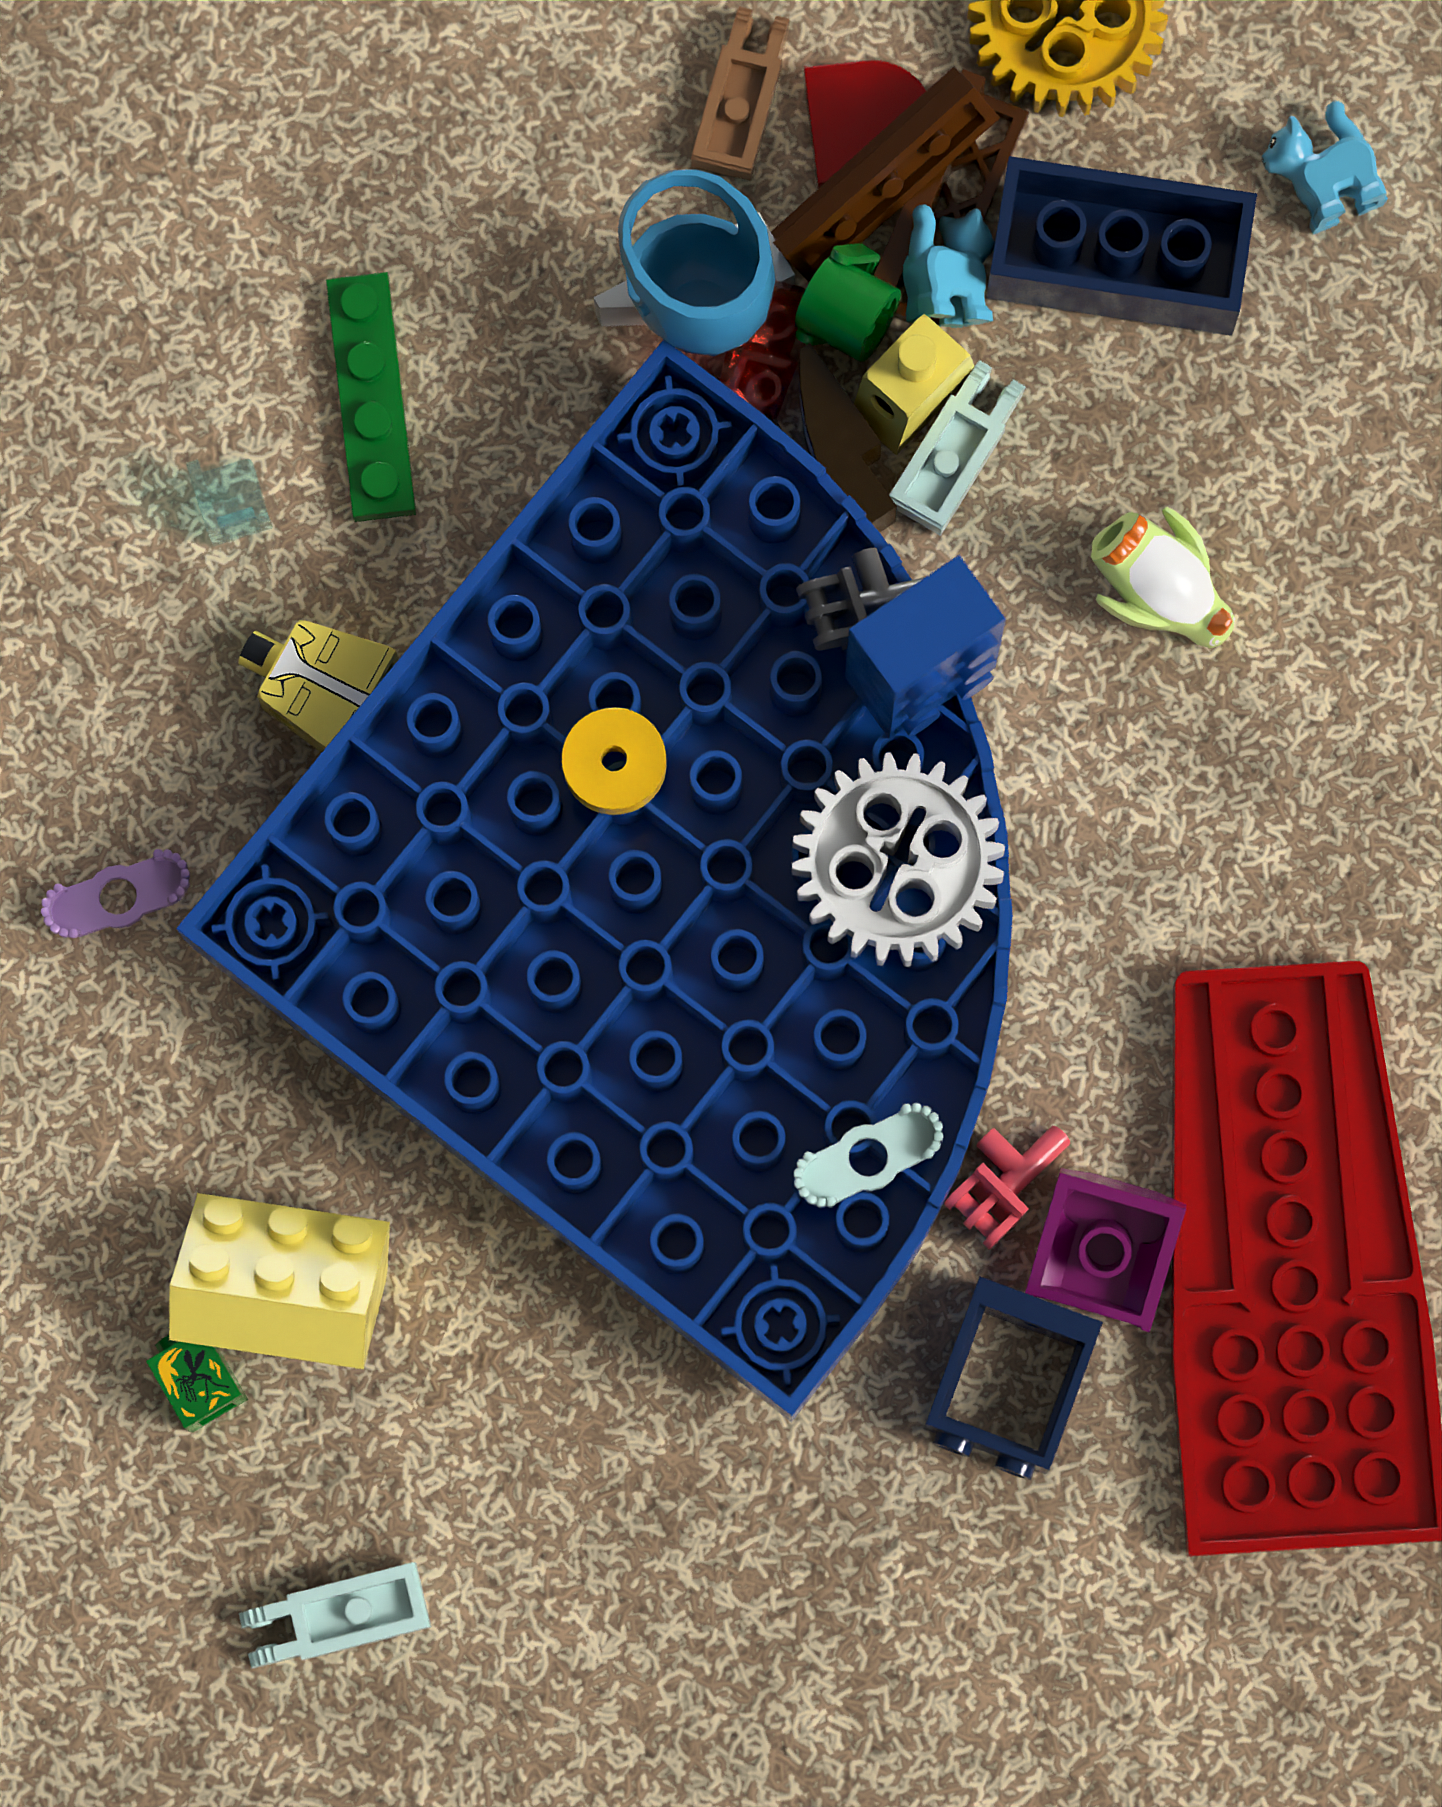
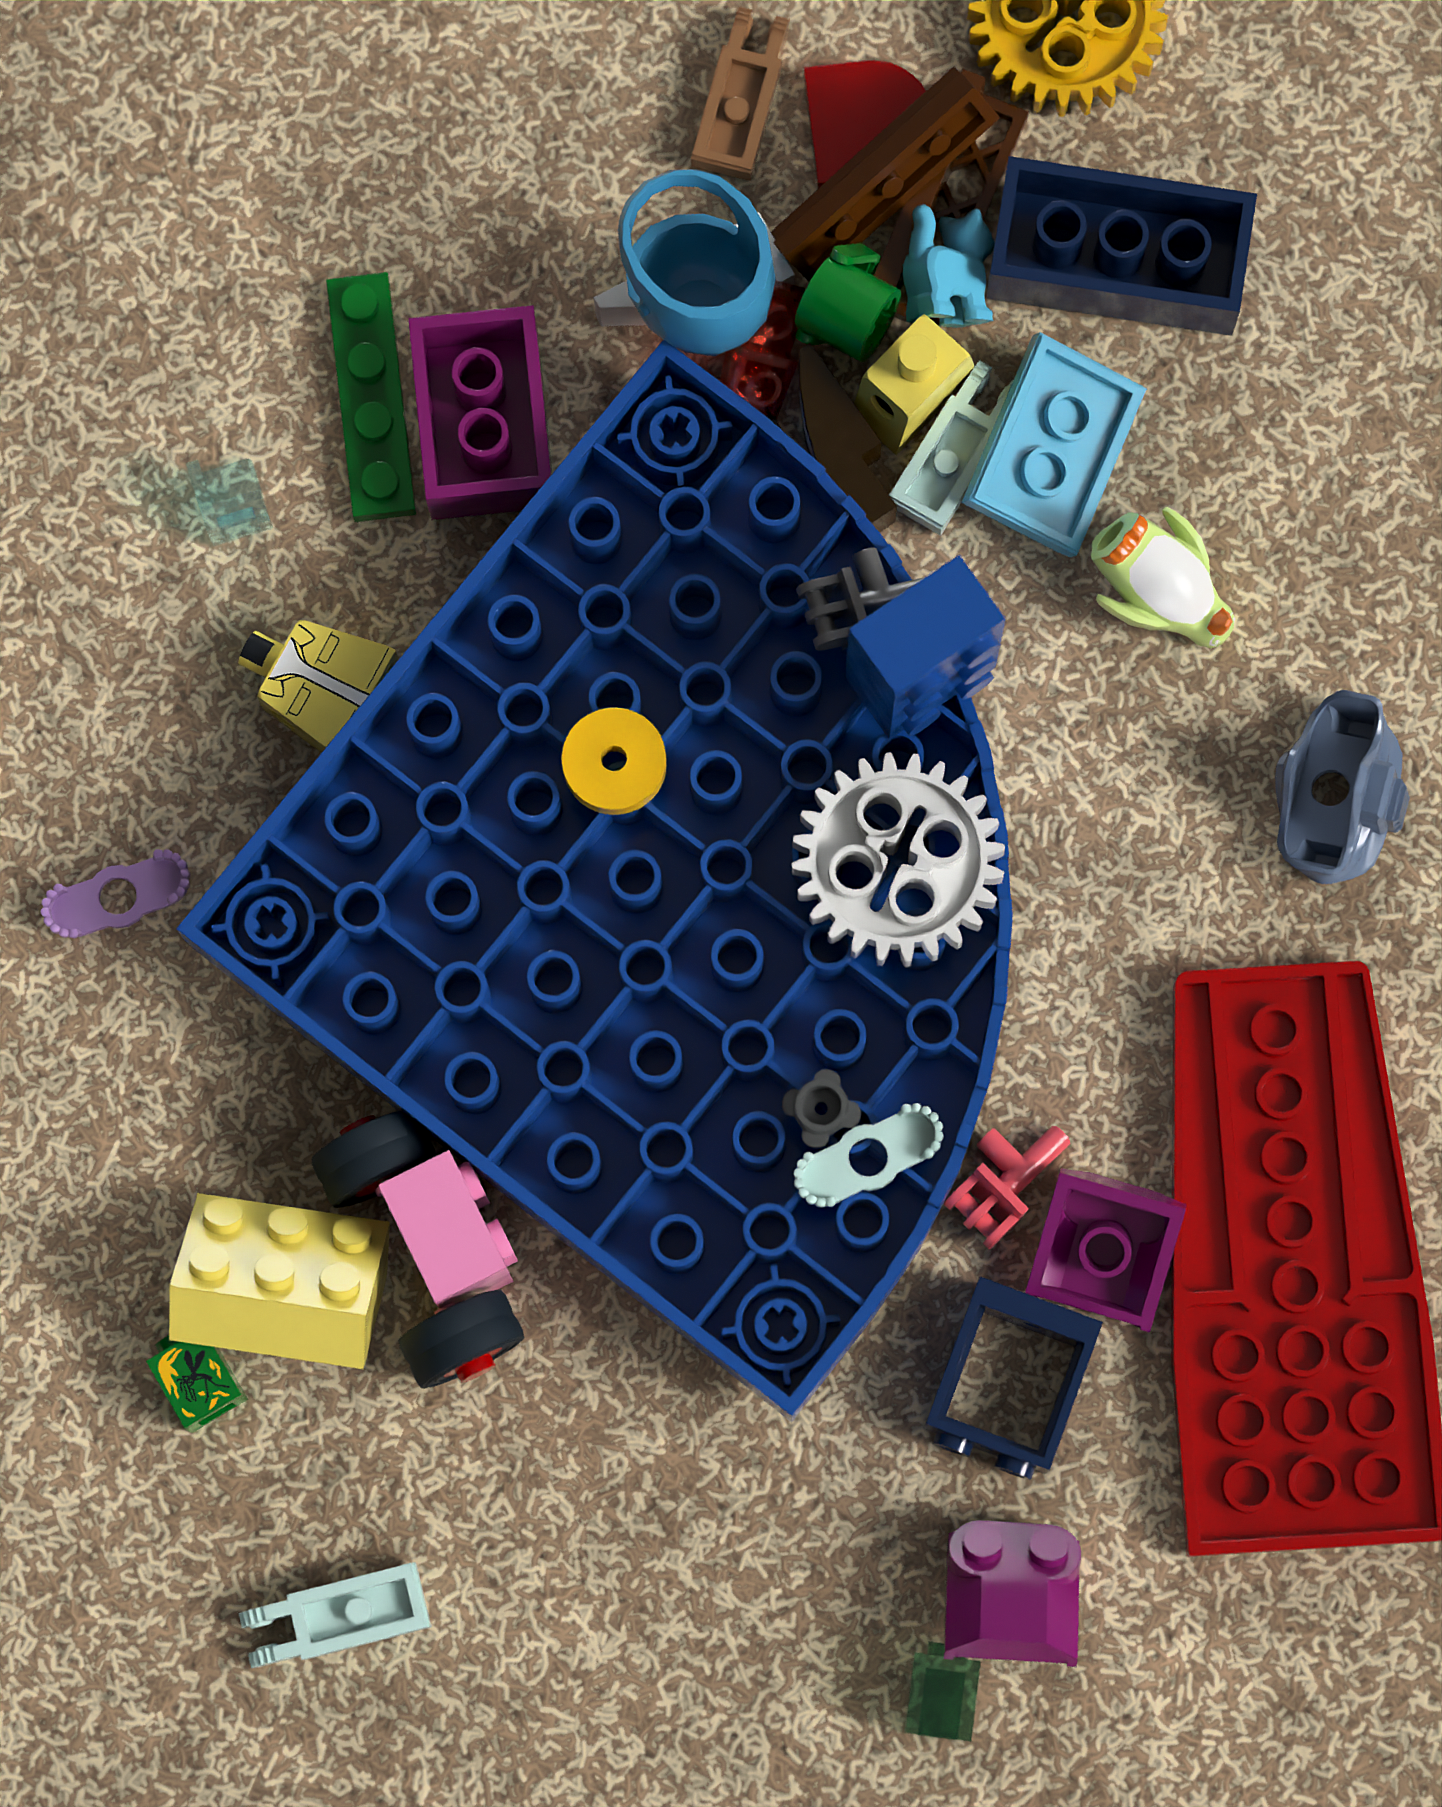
medium azure animal [1262,101,1388,235] -> none
none -> brick [311,1110,524,1389]
none -> magenta brick [408,305,552,520]
none -> dark grey plate [782,1070,861,1148]
none -> clear green brick [903,1642,981,1742]
none -> magenta slope [944,1520,1081,1667]
none -> medium azure tile [961,332,1147,558]
none -> sand blue piece [1275,690,1410,884]

